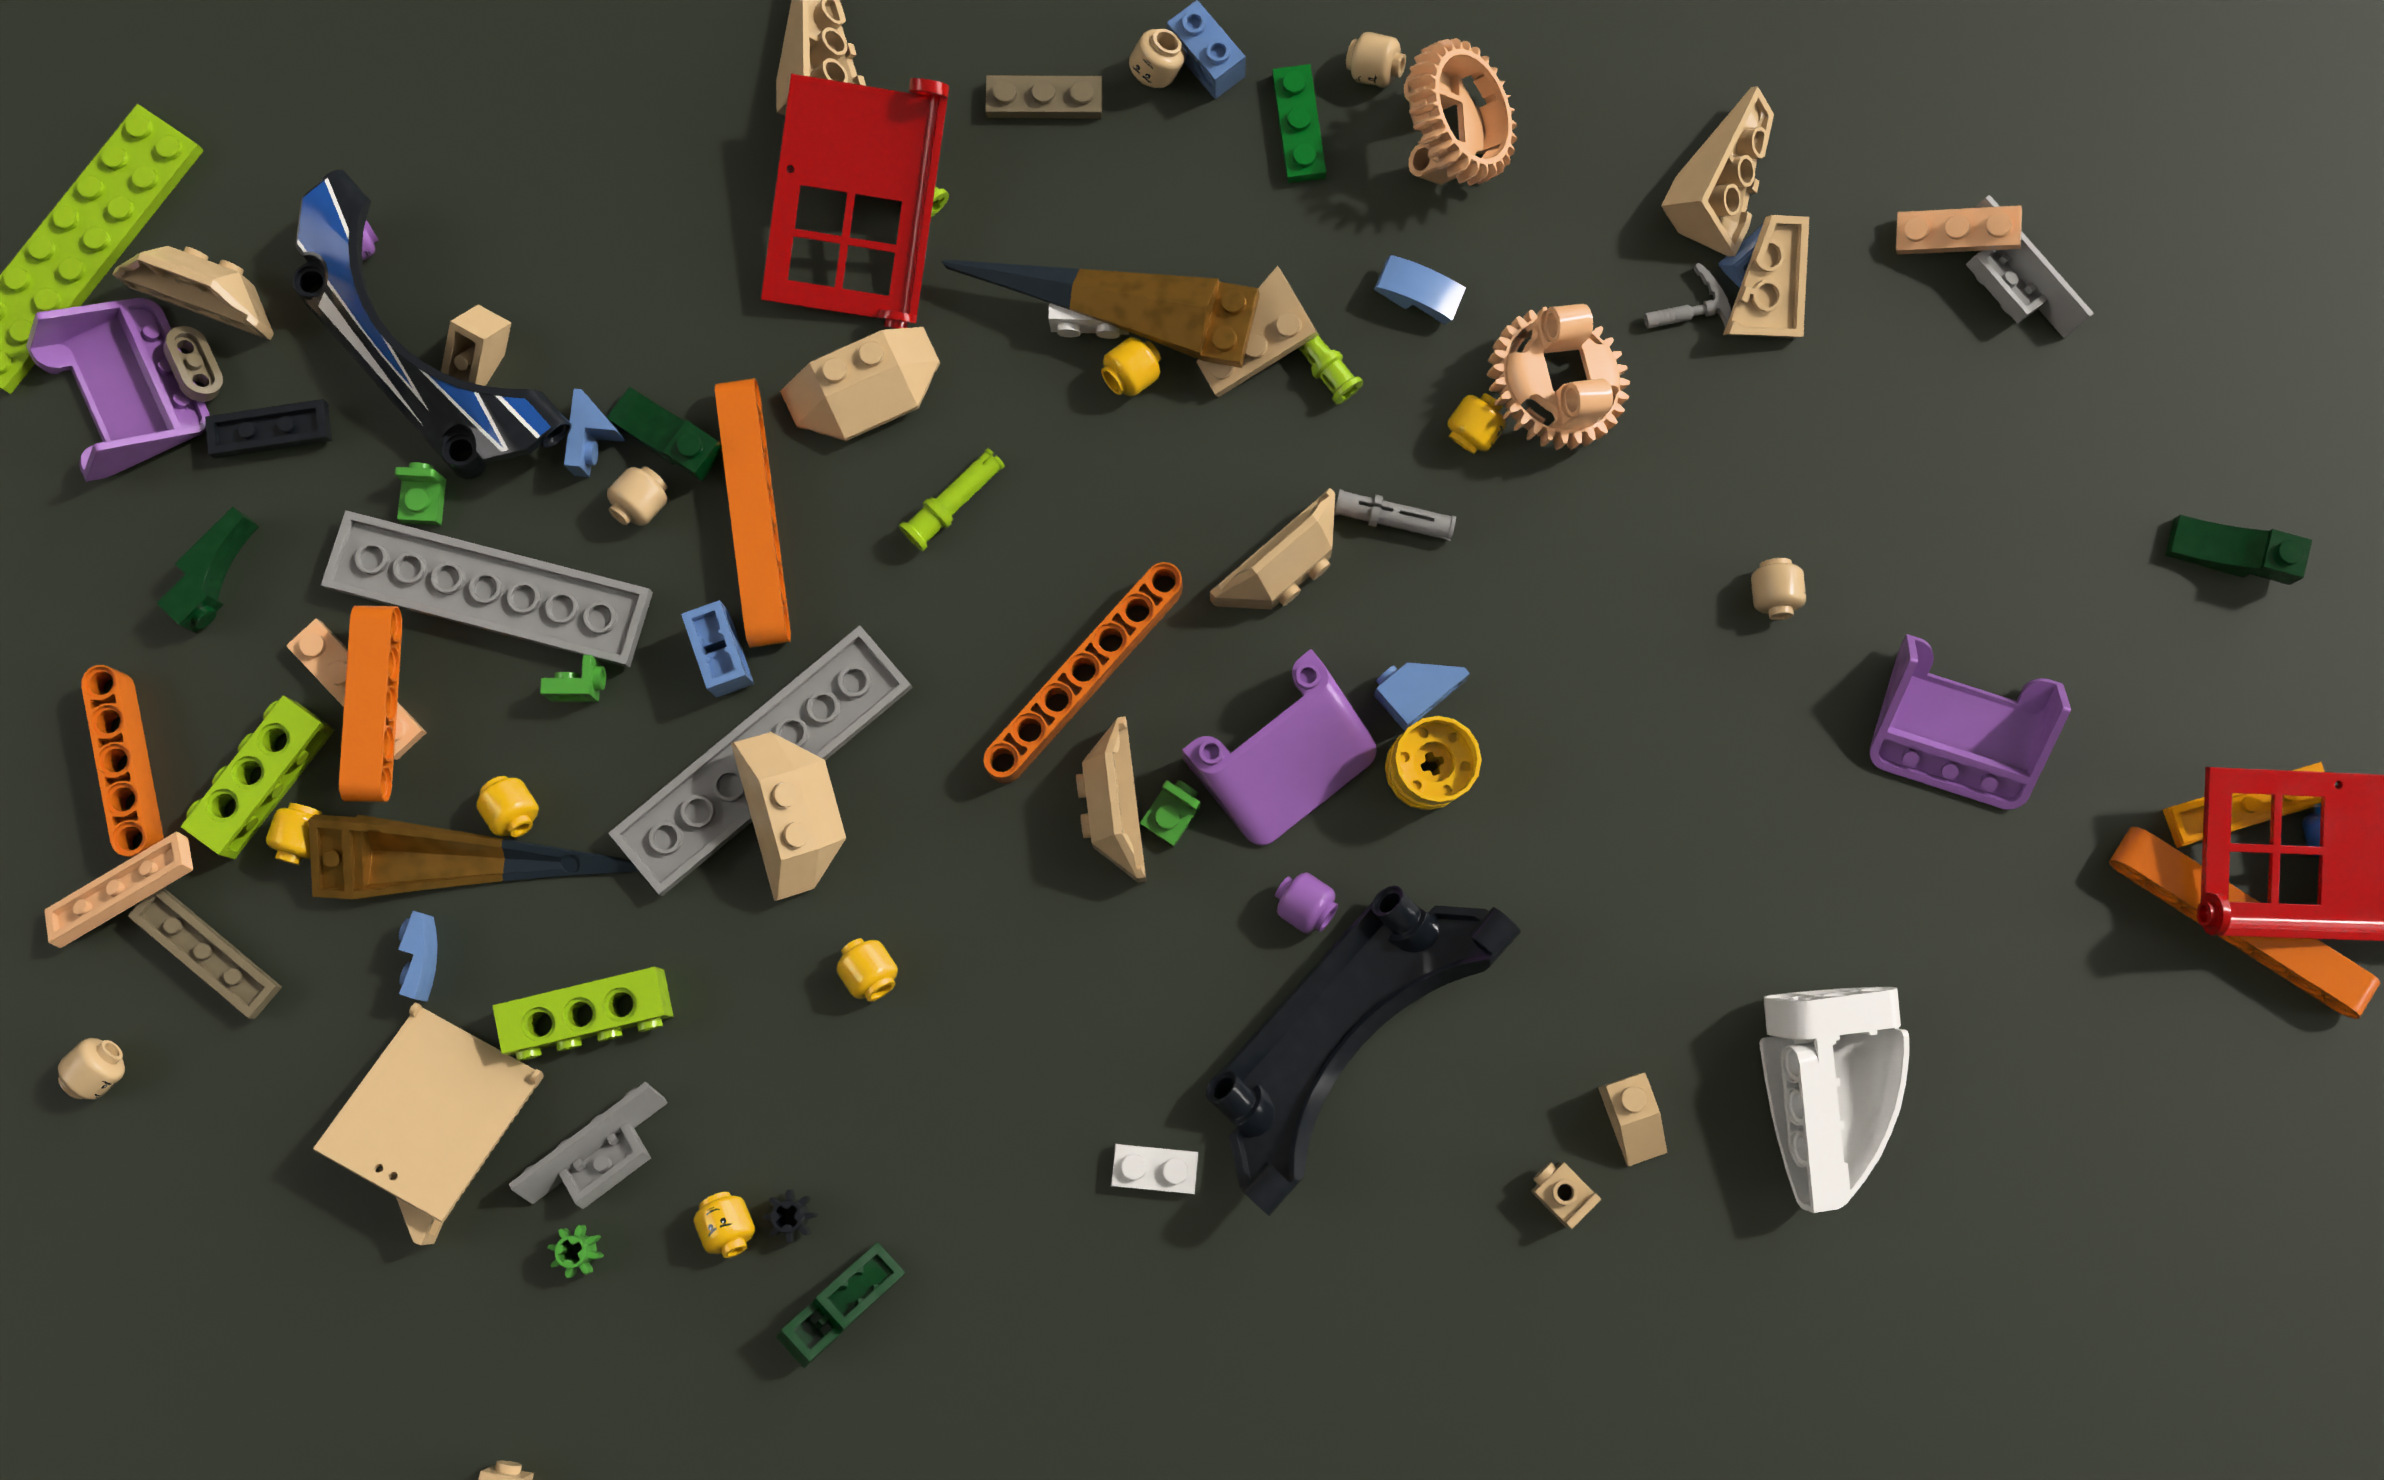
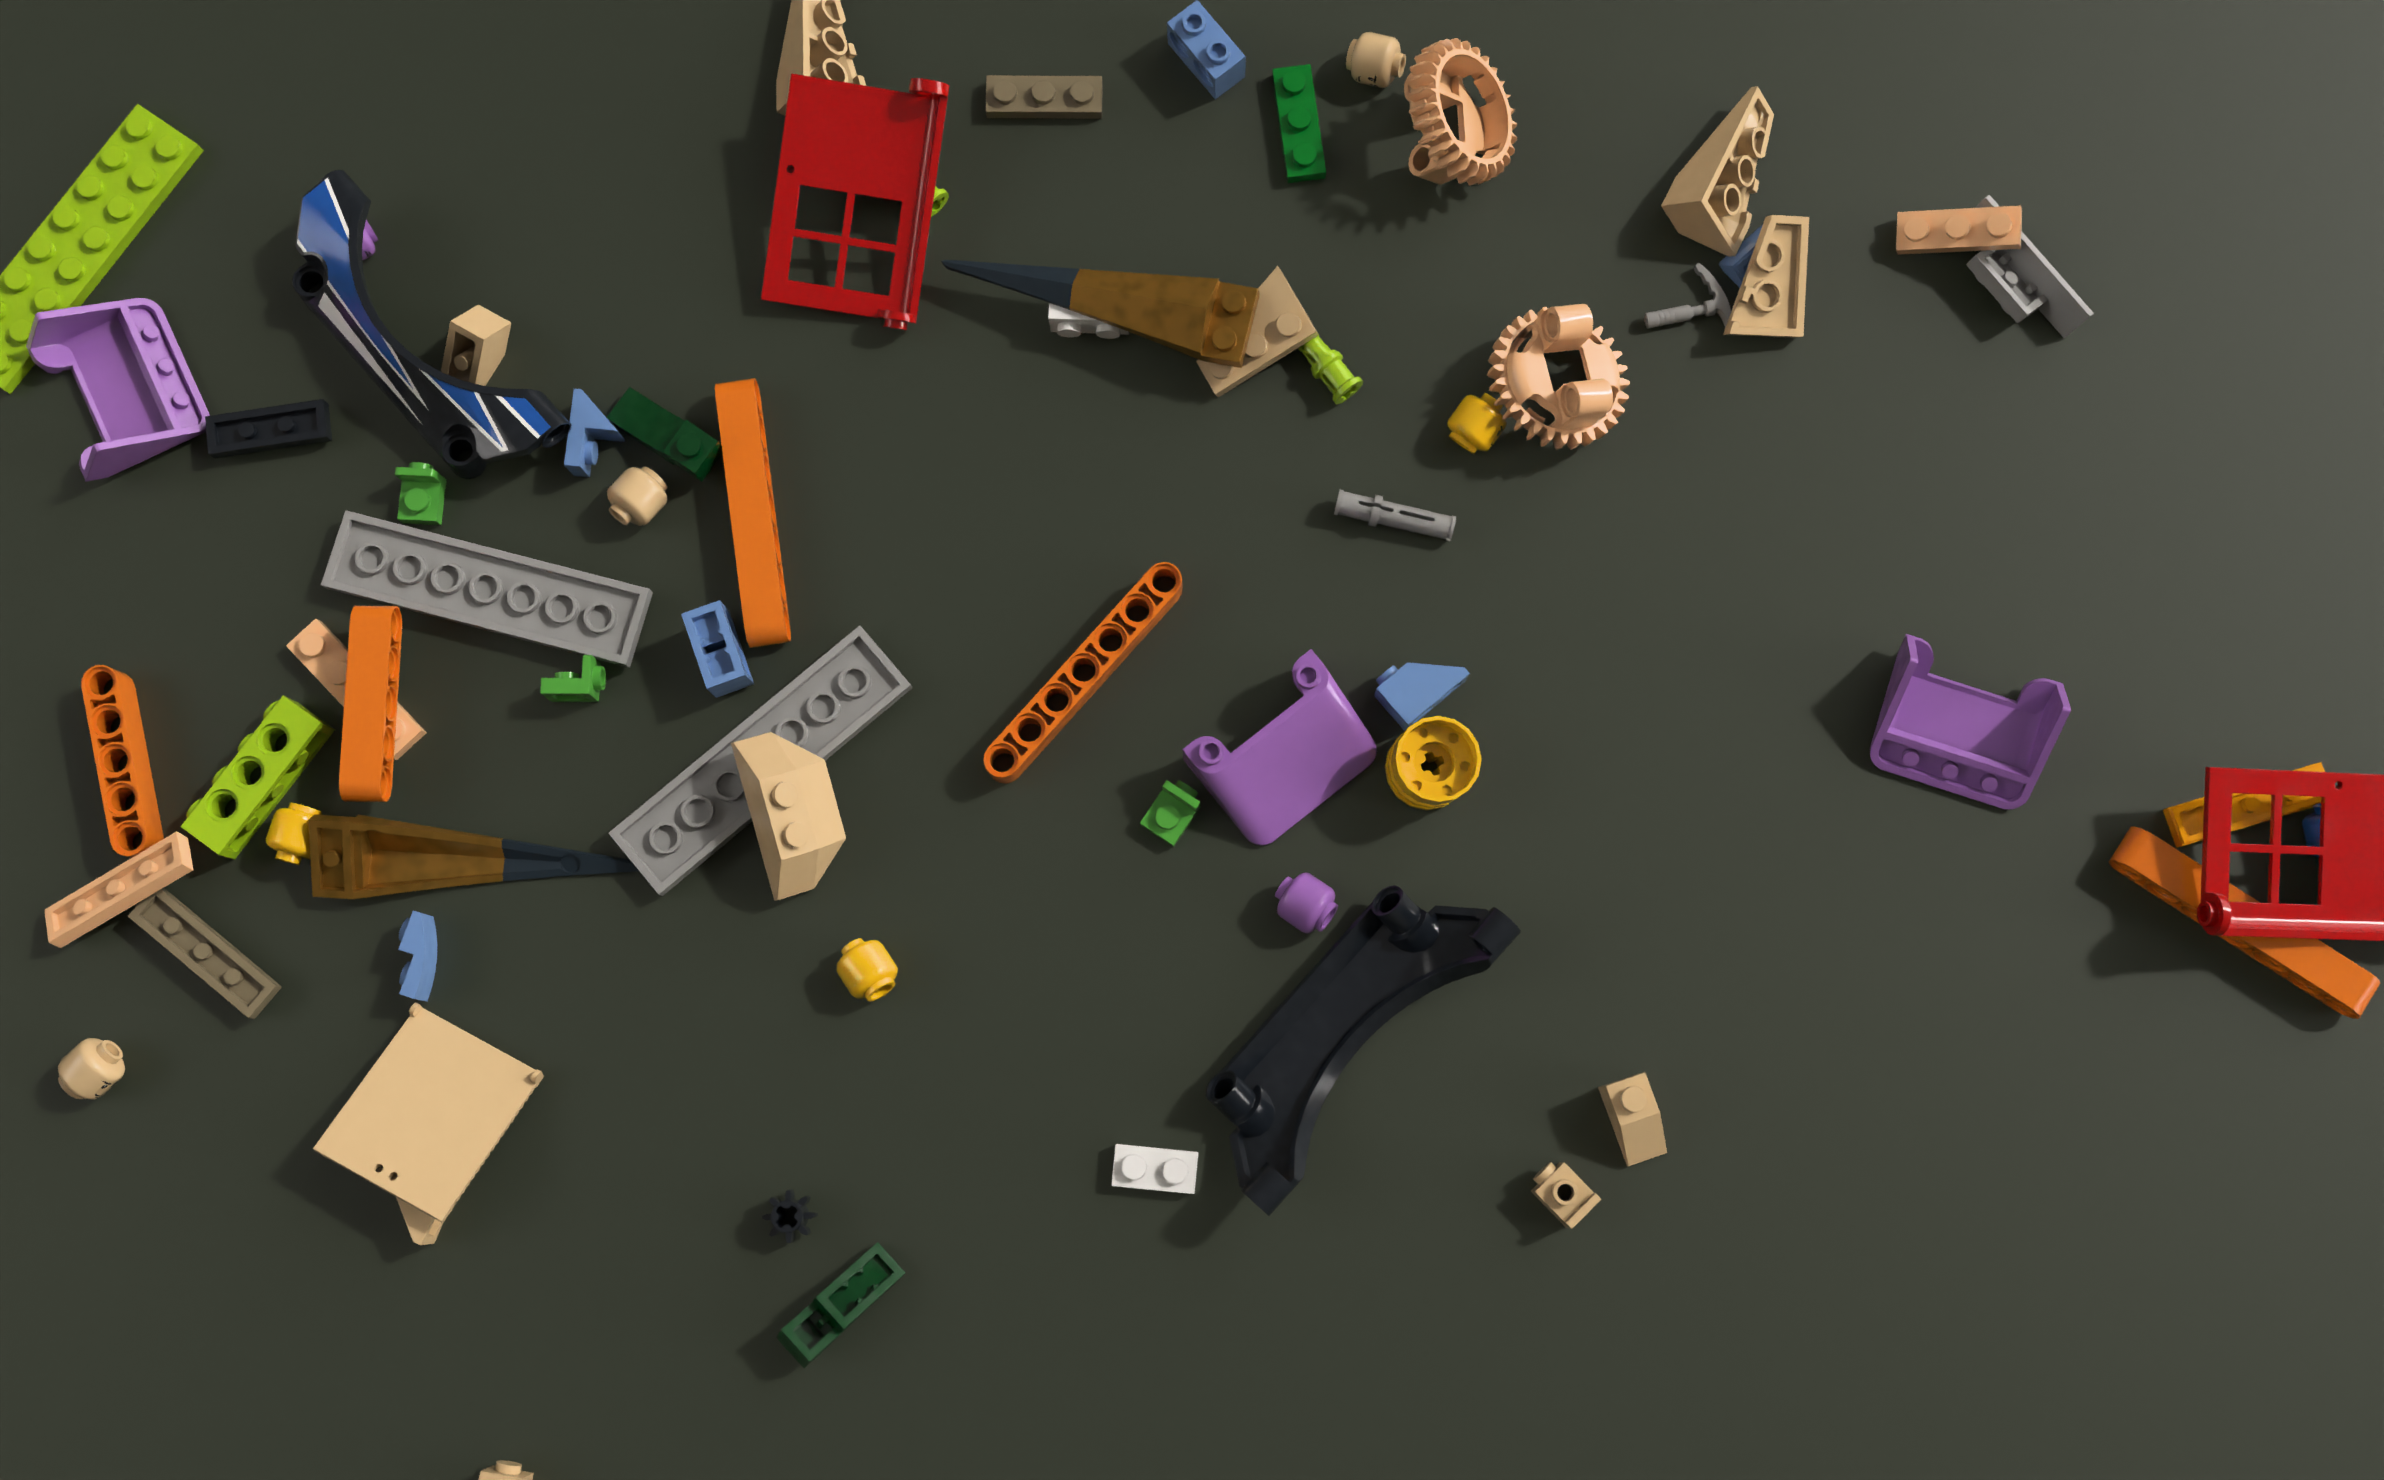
tan wedge [112,246,274,341] -> none
dark green slope [157,506,259,633] -> none
dark tan plate [163,326,223,402] -> none
yellow head [476,776,539,837] -> none
lime brick [492,966,674,1061] -> none
light grey bracket [509,1082,668,1209] -> none
bright green gear [548,1225,604,1278] -> none
yellow head [693,1192,755,1258] -> none
tan wedge [780,327,940,441] -> none
lime pin [898,448,1005,551] -> none
tan wedge [1076,716,1147,883] -> none
yellow head [1101,337,1161,397] -> none
tan head [1129,29,1185,88] -> none
tan wedge [1210,488,1335,610] -> none
medium blue slope [1374,255,1466,325] -> none
tan head [1751,558,1806,620] -> none
white panel [1759,987,1909,1213] -> none
dark green slope [2165,514,2312,585] -> none

